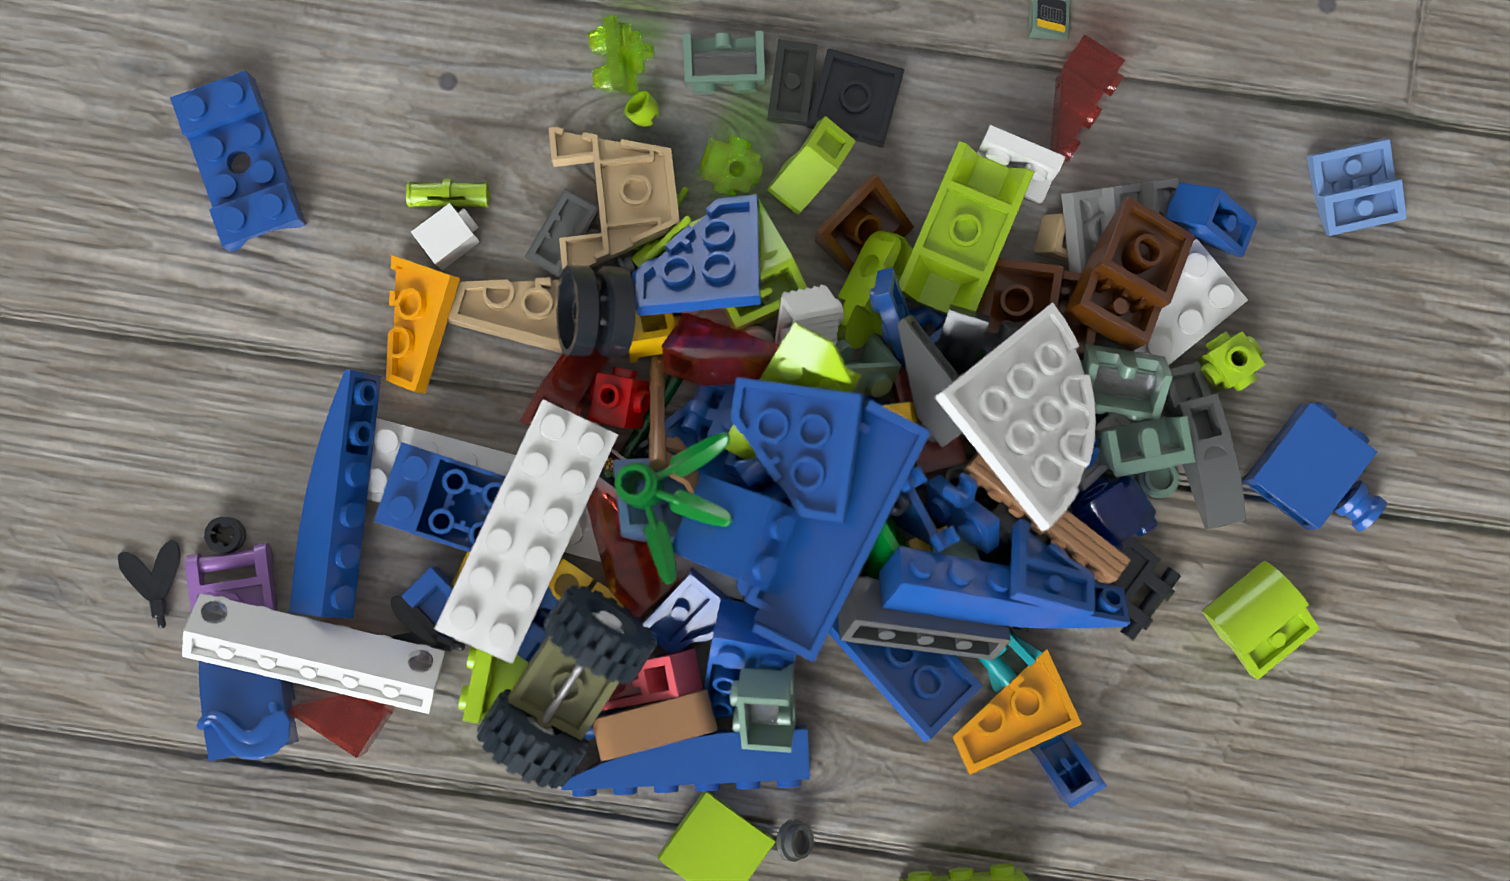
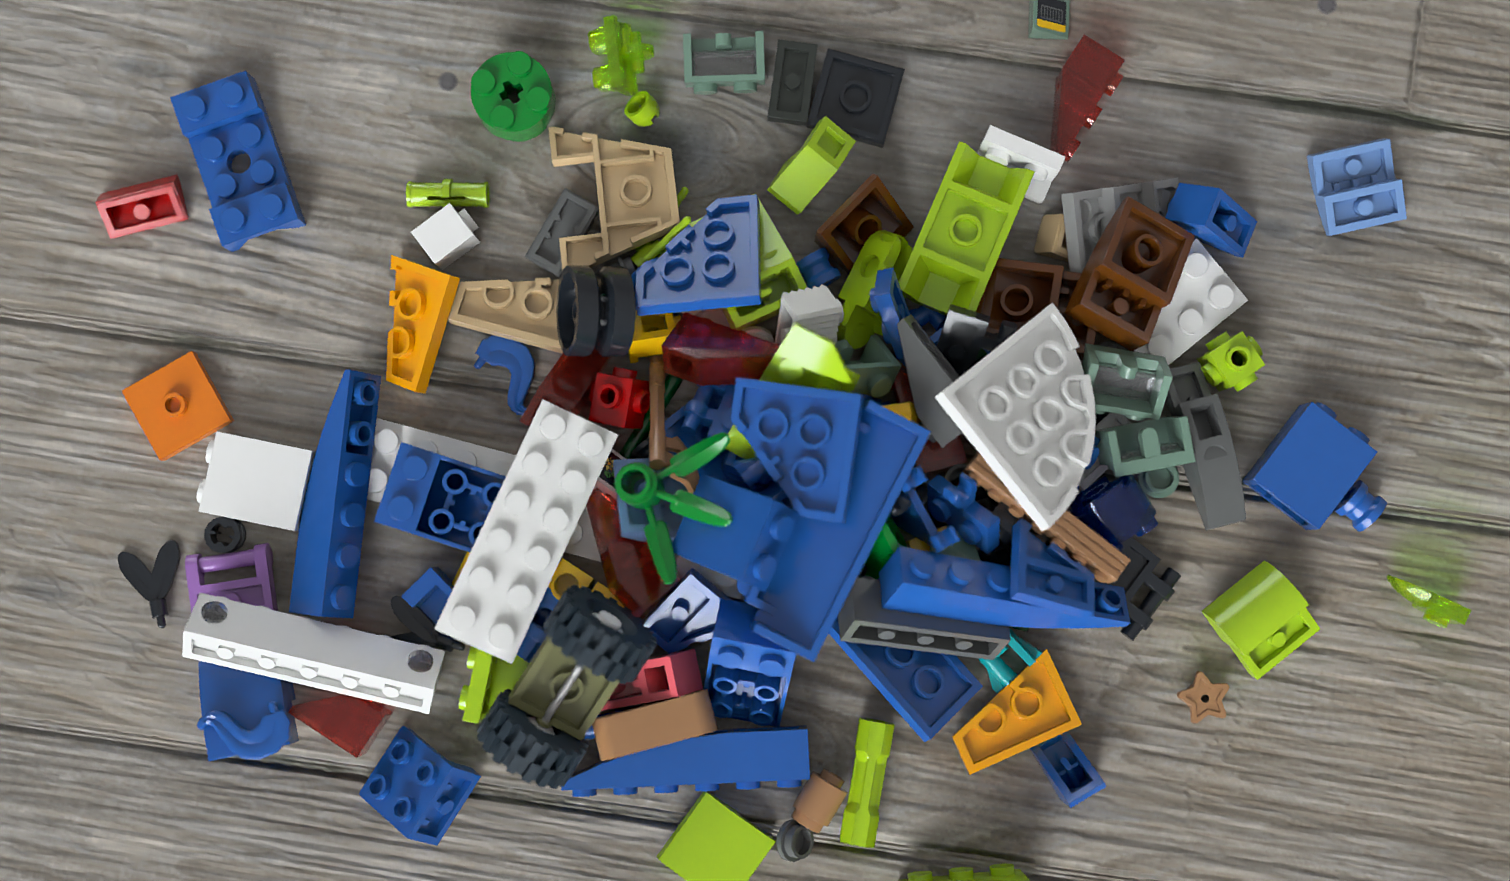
clear neon green brick [697,135,763,196] -> none
sand green window [730,663,797,753] -> none
none -> red slope [95,174,189,239]
none -> orange plate [122,351,234,461]
none -> white brick [197,431,316,531]
none -> blue bracket [359,726,481,846]
none -> green brick [471,51,556,142]
none -> blue piece [474,335,535,417]
none -> medium nougat brick [791,768,848,834]
none -> blue wheel [796,248,842,289]
none -> lime axle [839,717,895,848]
none -> medium nougat plate [1177,671,1229,724]
none -> clear neon green plate [1387,575,1471,628]

